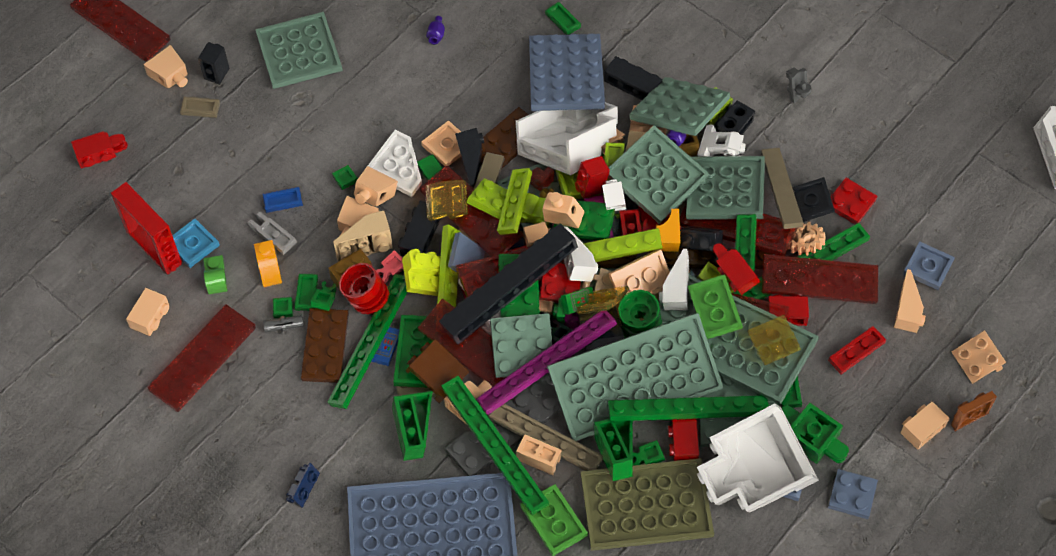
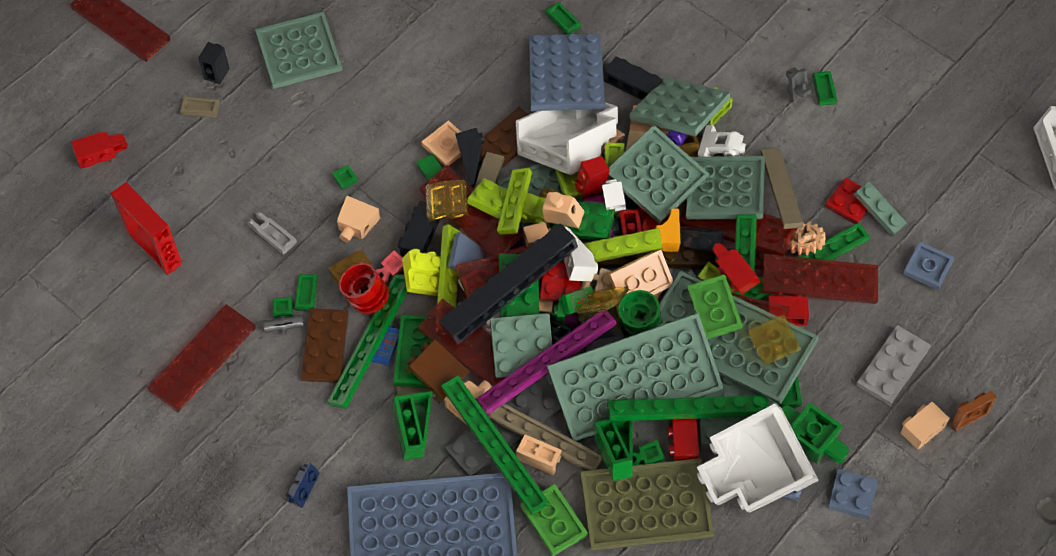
light nougat brick [126,288,169,336] -> none
light nougat torso [144,45,188,88] -> none
dark azure plate [172,219,220,268] -> none
bright green plate [203,255,228,294] -> none
light orange arch [254,240,282,287] -> none
blue tile [262,187,303,213] -> none
green plate [311,281,336,311] -> none
tan slope [333,211,393,262] -> none
light nougat torso [354,166,398,206] -> none
white plate [365,130,422,197] -> none
dark purple plant [426,16,445,45] -> none
clear red panel [530,167,554,191] -> none
white slope [659,249,689,310] -> none
black brick [715,100,755,135] -> none
black plate [792,177,835,222] -> none
red plate [828,326,886,375] -> none
light nougat slope [894,269,926,333] -> none
light nougat hinge [952,330,1006,384] -> none
none -> green tile [812,71,838,106]
none -> sand green plate [854,181,907,236]
none -> light grey plate [856,325,931,406]

